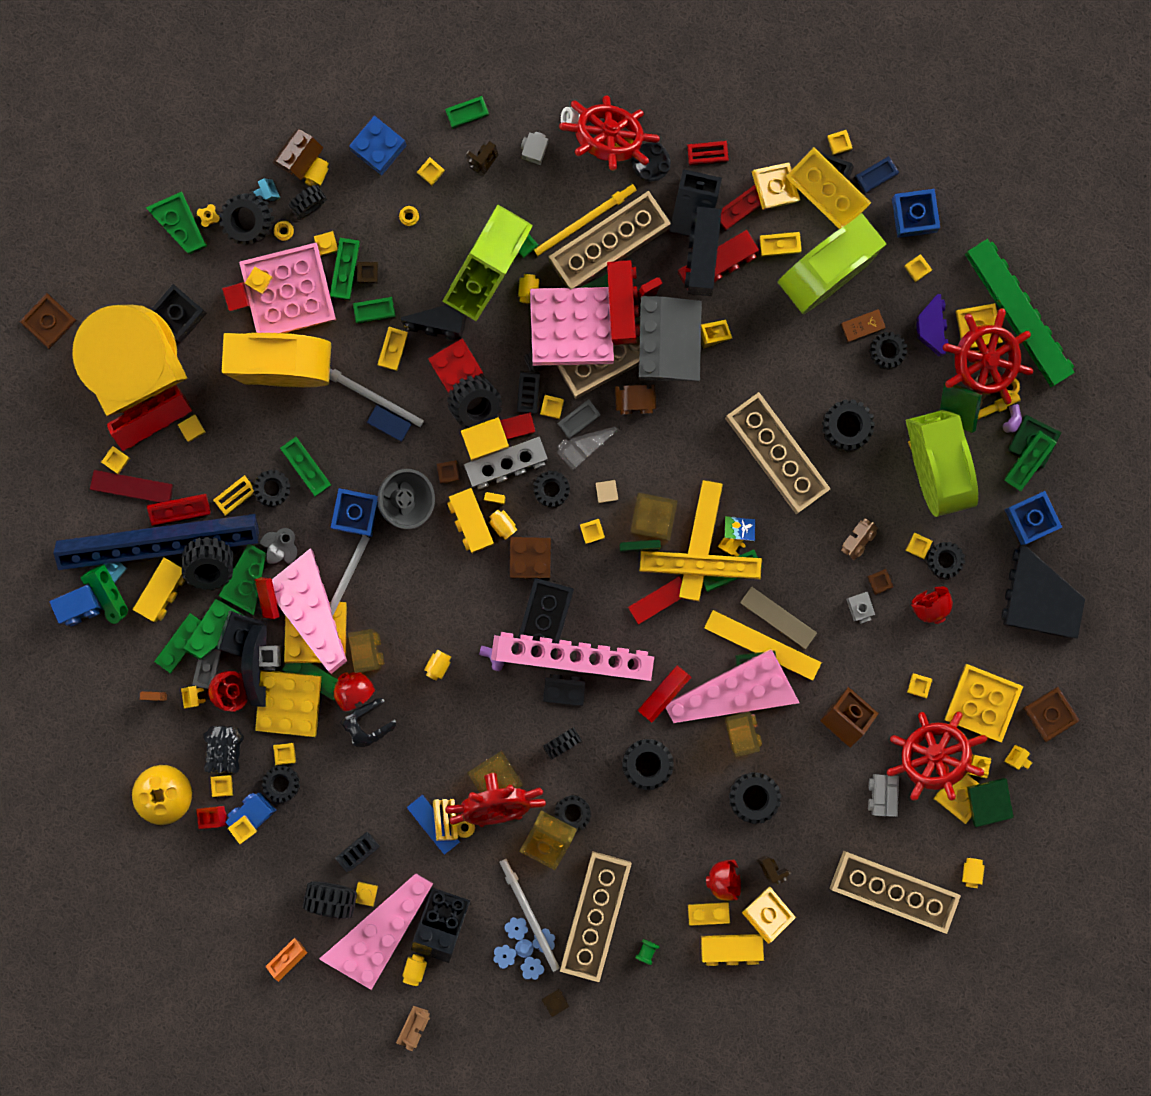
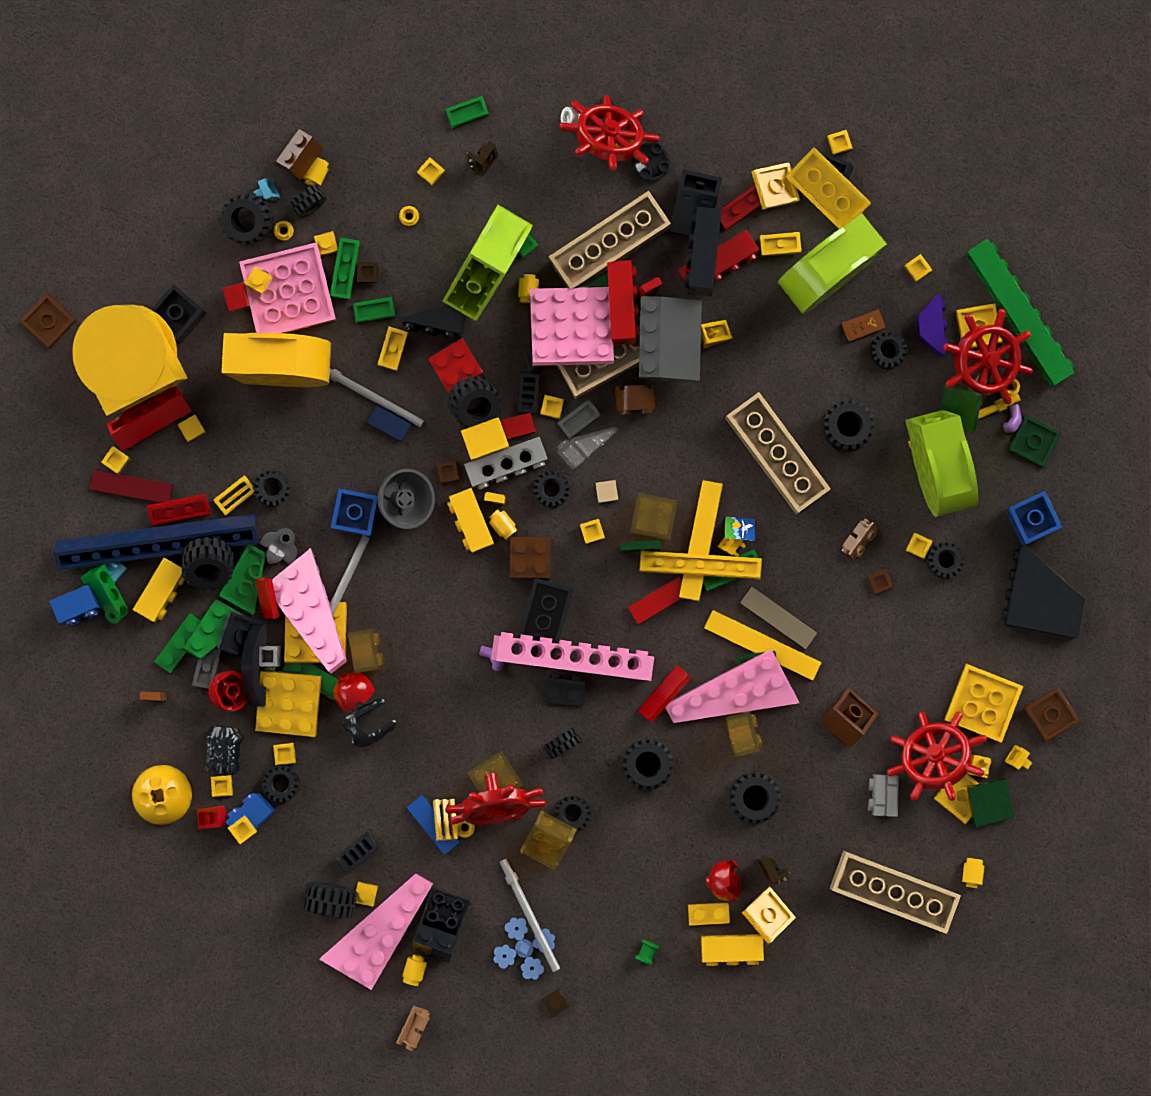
green wing [145,191,207,254] -> none
yellow tile [181,686,205,708] -> none
yellow plate [197,204,220,227] -> none
orange plate [266,938,307,982] -> none
green plate [280,437,332,497] -> none
blue brick [349,116,407,176] -> none
yellow brick [424,650,451,681] -> none
light grey brick [521,132,548,165] -> none
yellow bar [534,184,637,256] -> none
tan brick [560,851,632,982] -> none
red tile [687,141,729,165] -> none
light grey brick [846,592,875,624] -> none
dark blue tile [855,156,899,194] -> none
blue brick [892,189,940,238] -> none
yellow tile [907,673,932,698] -> none
red cylinder [911,586,953,624] -> none
green plate [1004,430,1057,491] -> none

